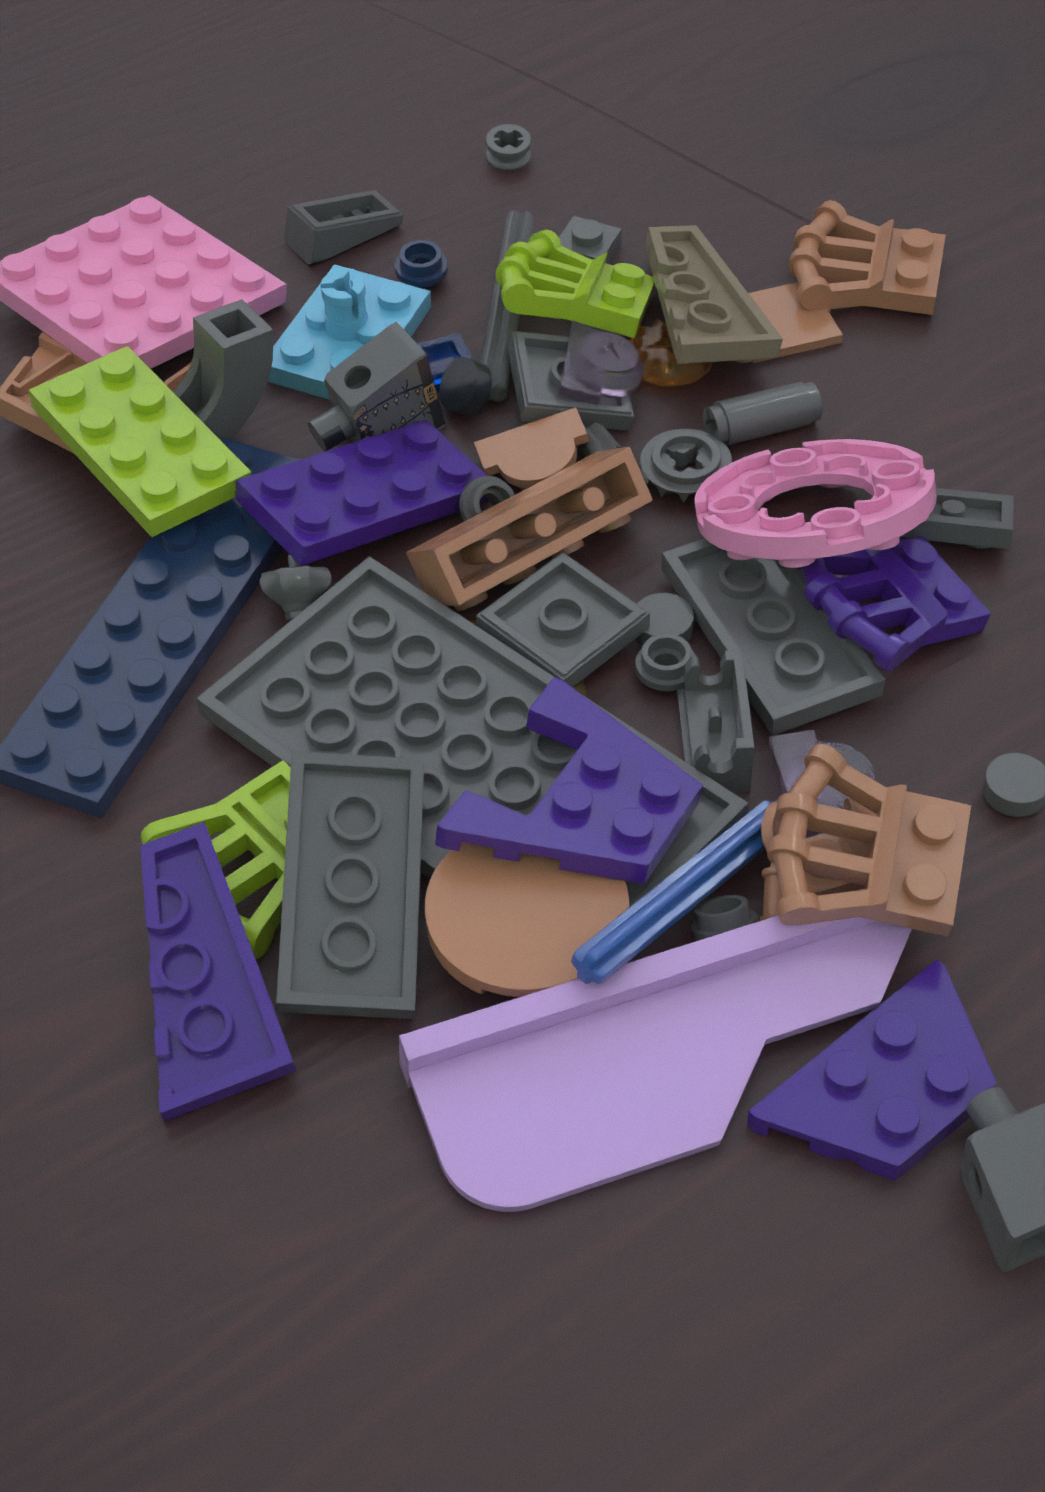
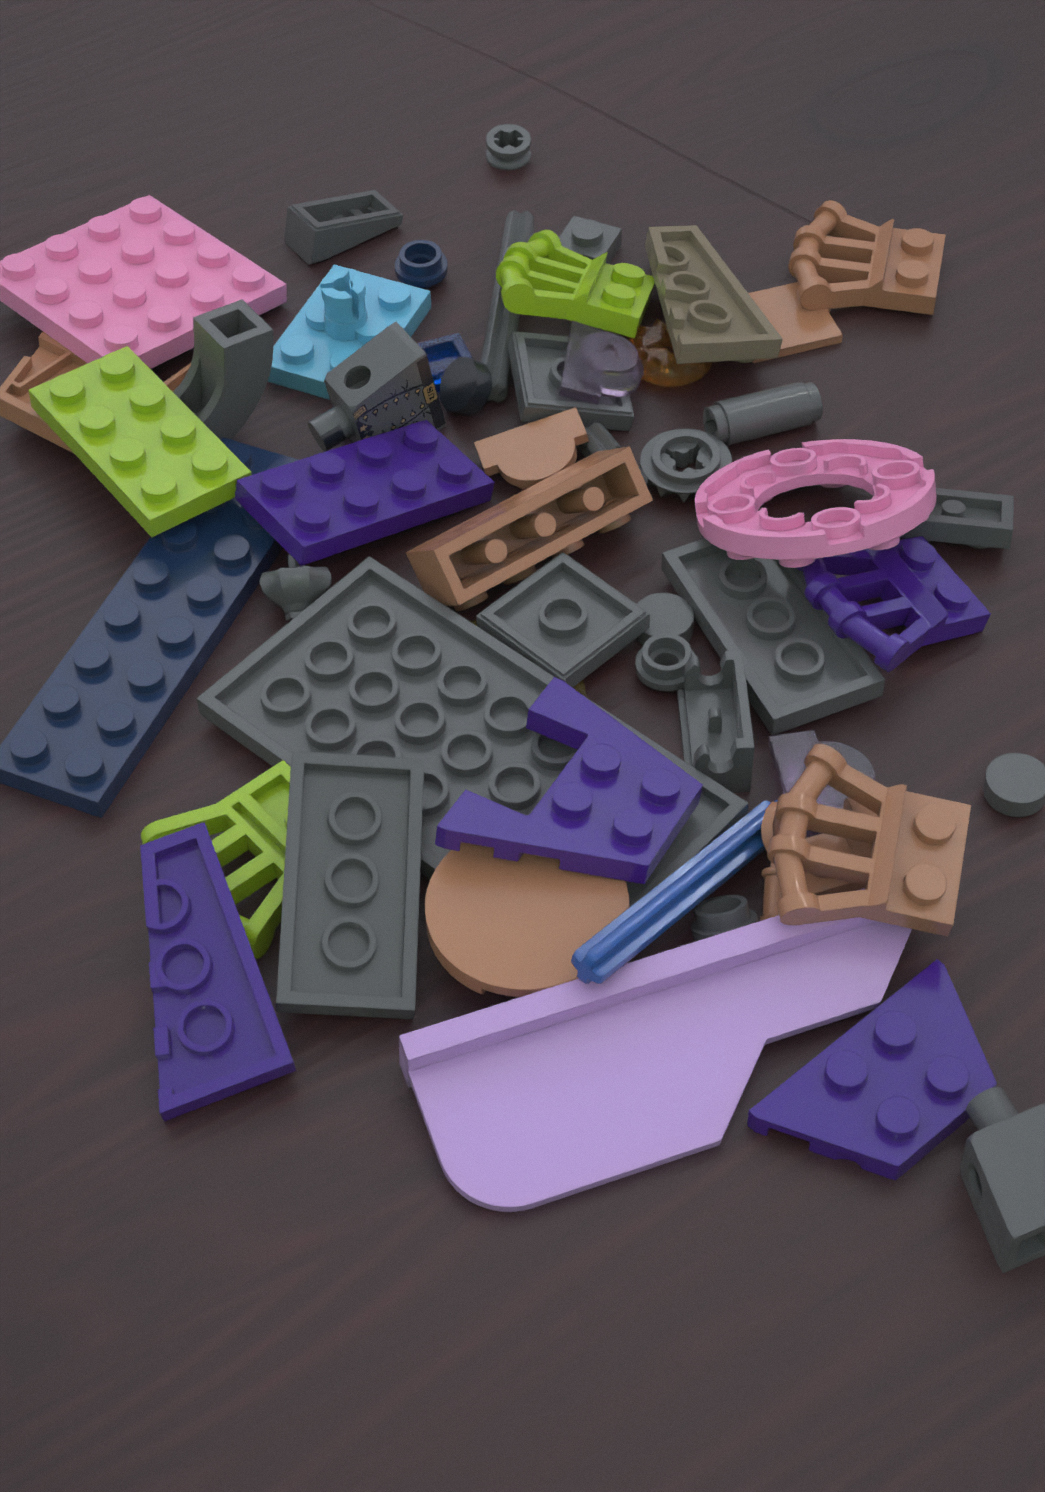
dark grey plate [459,476,515,521] -> none

